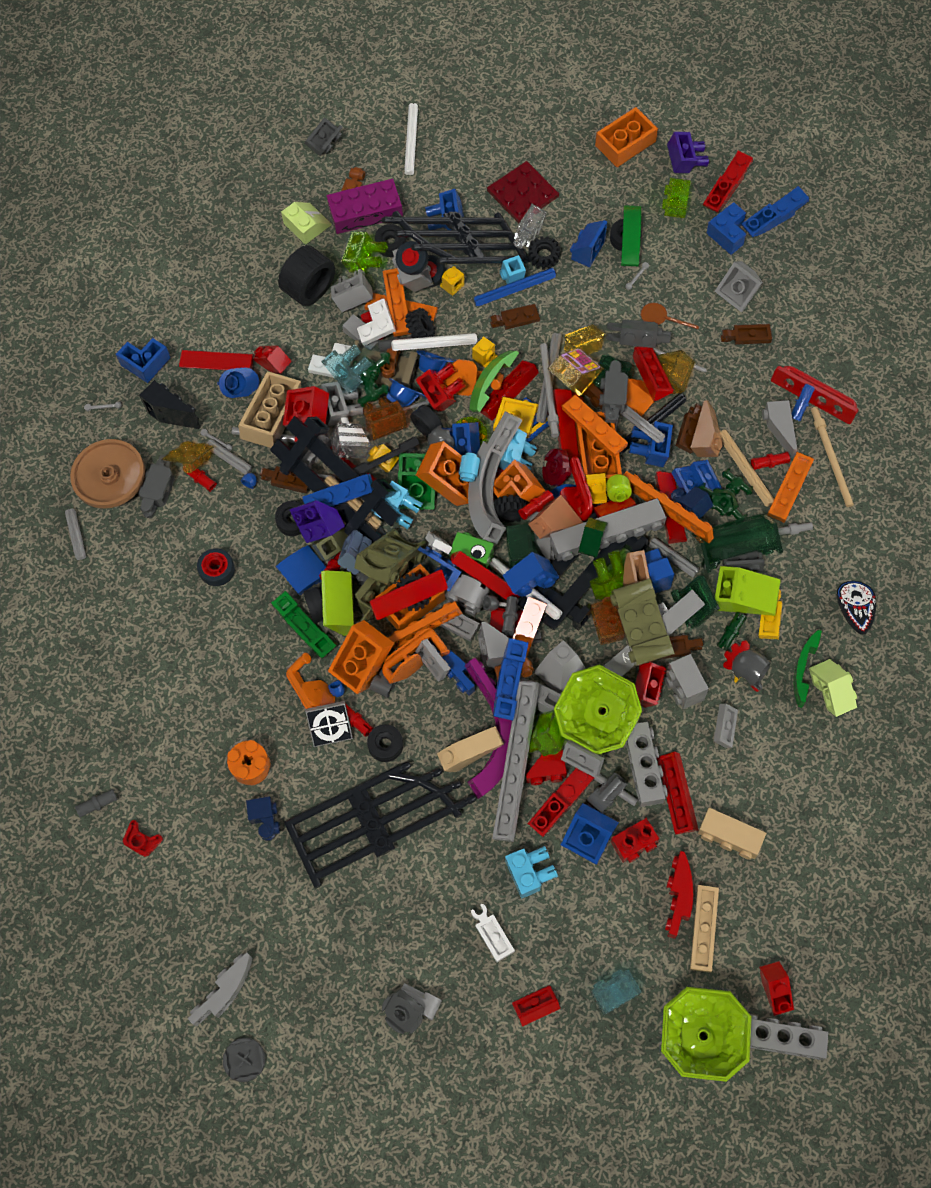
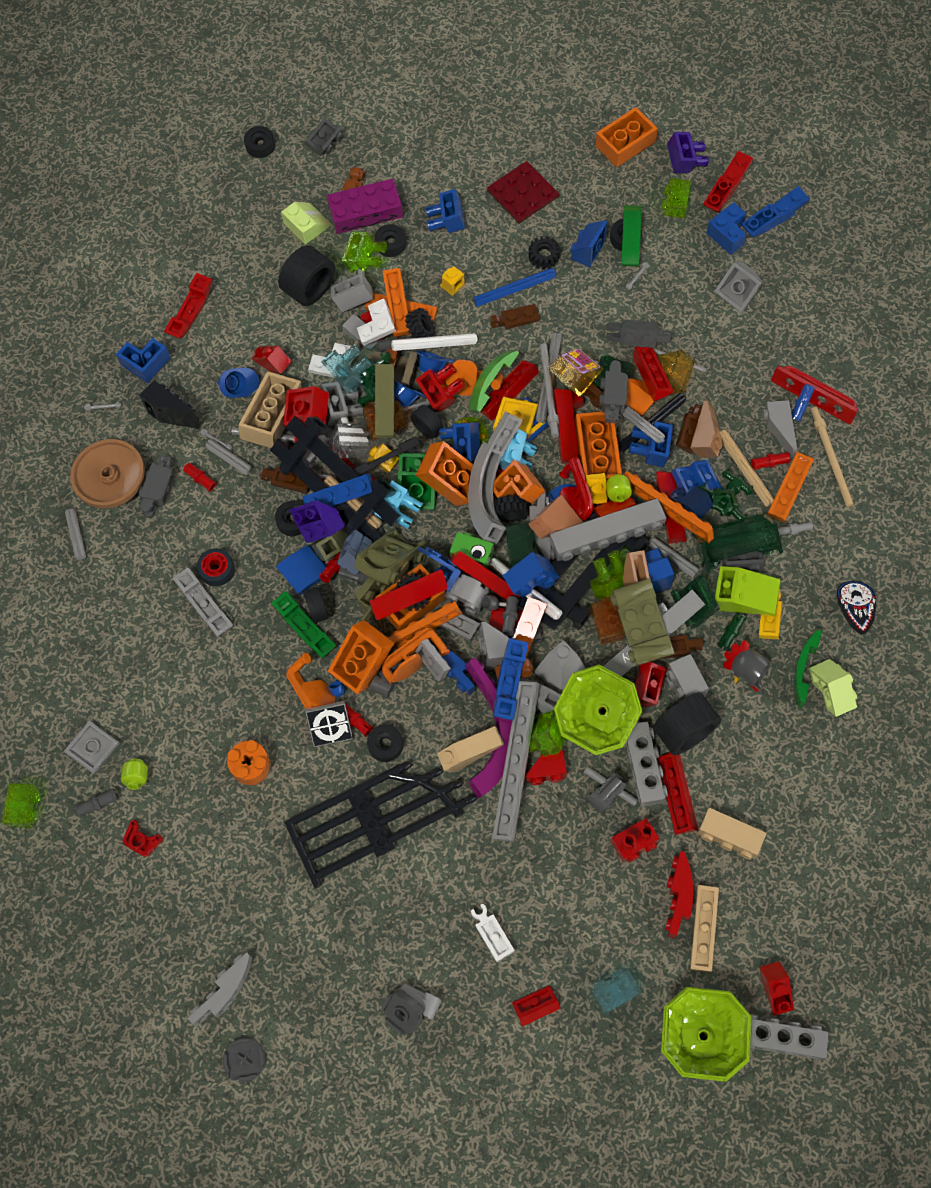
clear yellow hinge [162,441,214,473] -> none
red slope [179,350,253,371] -> none
blue hinge [241,473,257,489] -> none
dark blue brick [246,796,280,841] -> none
lime slope [321,571,354,636] -> none
black piece [382,211,530,264] -> none
brick [392,241,446,292] -> none
white axle [404,103,418,175] -> none
white plate [425,531,452,554] -> none
dark grey hair [427,425,455,448] -> none
medium azure brick [459,453,480,482] -> none
yellow brick [472,336,498,368] -> none
medium azure brick [500,255,526,284] -> none
medium azure brick [505,846,558,899] -> none
clear torso [513,204,547,248] -> none
red pin [518,490,554,520] -> none
red slope [527,768,595,837] -> none
dark red plate [542,449,572,487] -> none
light grey plate [561,740,605,778] -> none
blue slope [561,803,619,865] -> none
orange plate [562,394,628,457] -> none
clear yellow hinge [564,324,604,361] -> none
dark green slope [578,518,607,558] -> none
dark orange piece [641,303,699,329] -> none
light grey plate [714,703,738,748] -> none
reddish brown plate [720,324,772,345] -> none
none -> clear neon green brick [2,783,40,829]
none -> light grey tile [64,721,120,775]
none -> lime head [121,758,148,790]
none -> red slope [164,273,213,339]
none -> light grey slope [173,568,233,637]
none -> black tyre [244,126,275,158]
none -> olive slope [375,364,394,438]
none -> black tyre [653,692,721,755]

